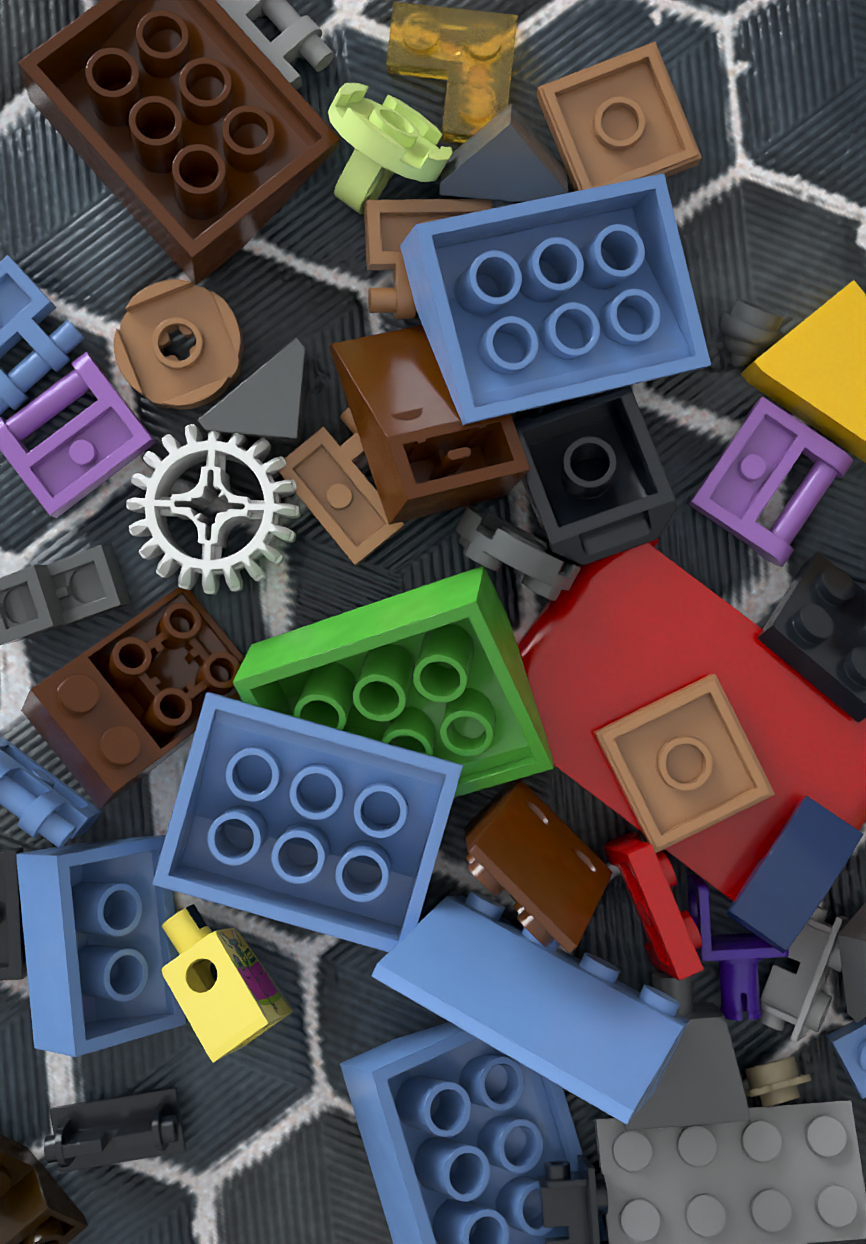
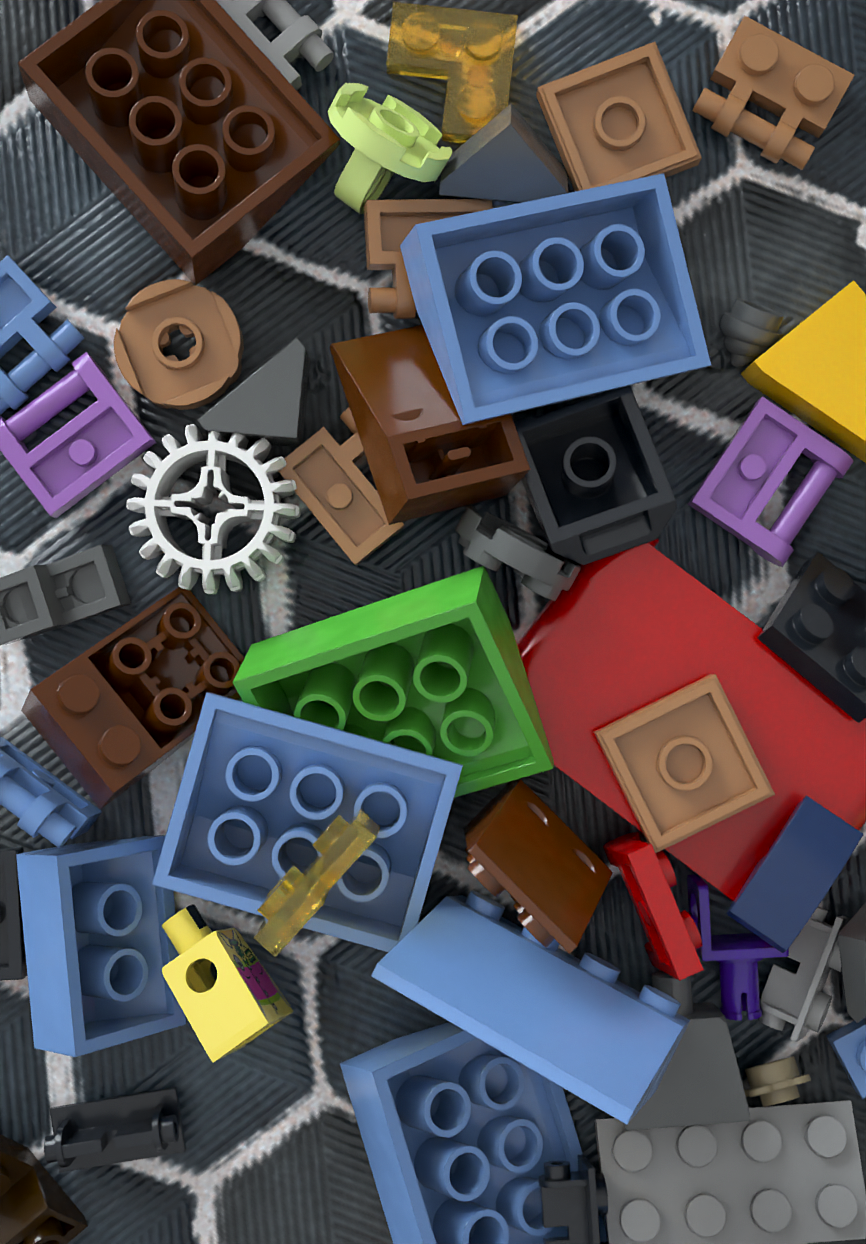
none -> clear yellow plate [254,809,380,957]
none -> medium nougat plate [692,15,855,170]

